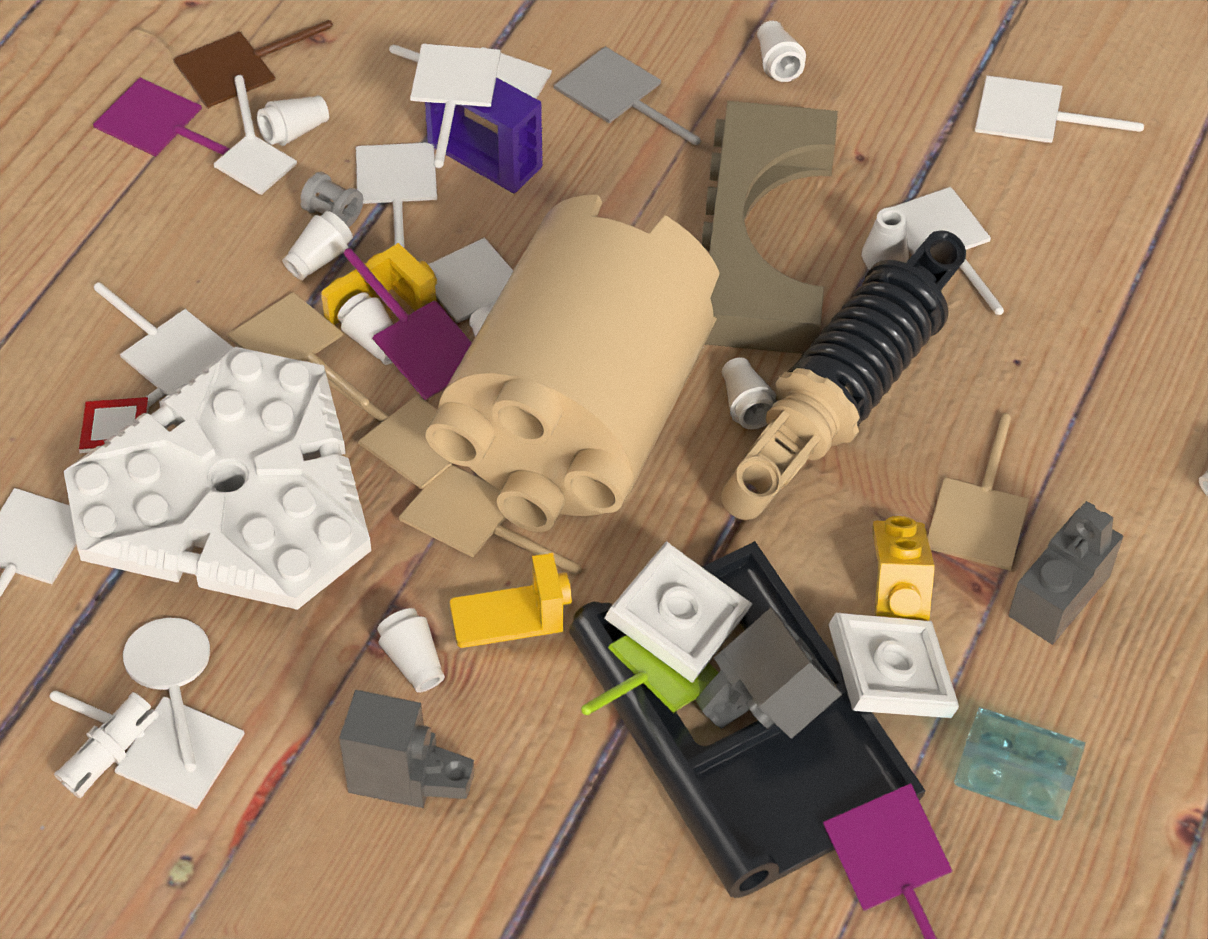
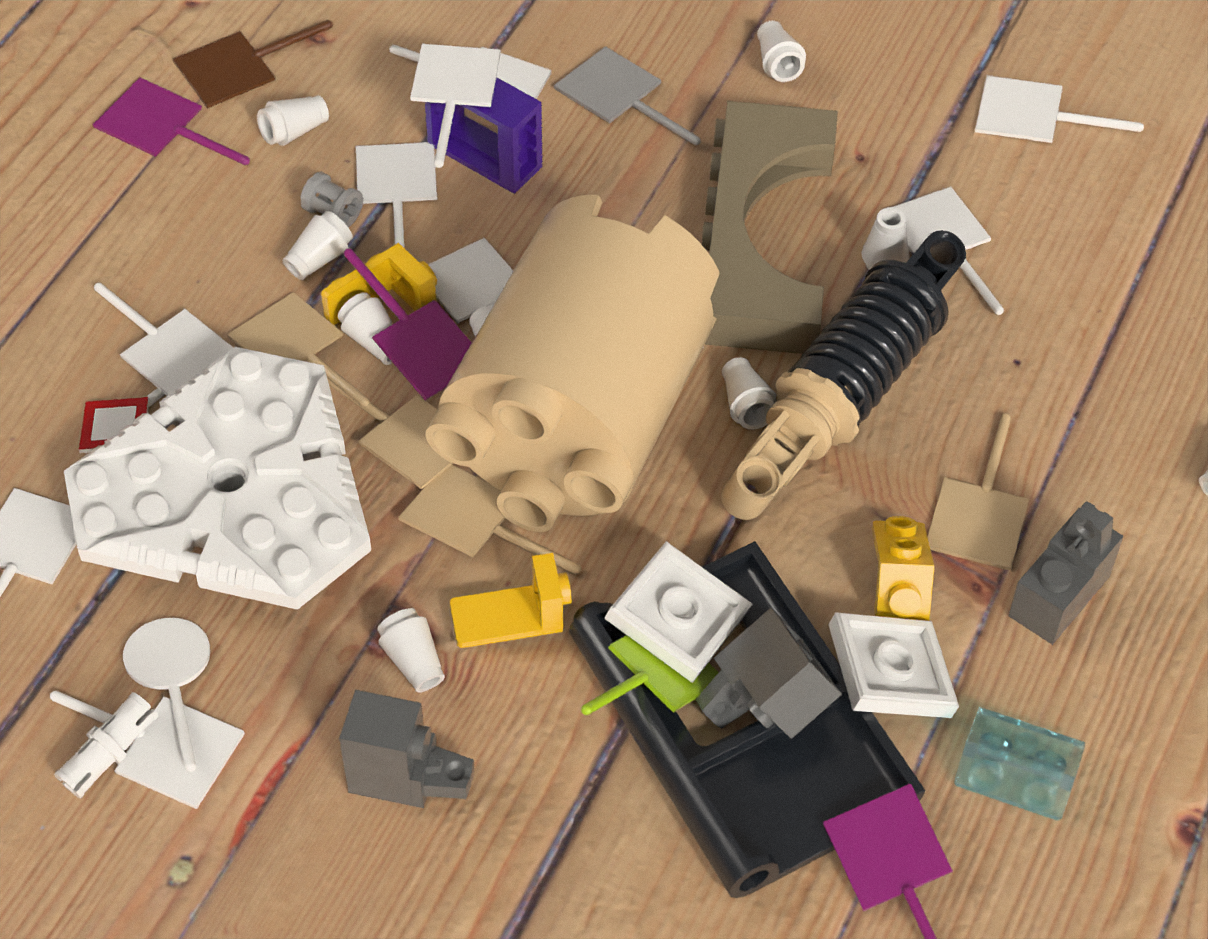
white piece [214,75,297,195] -> none

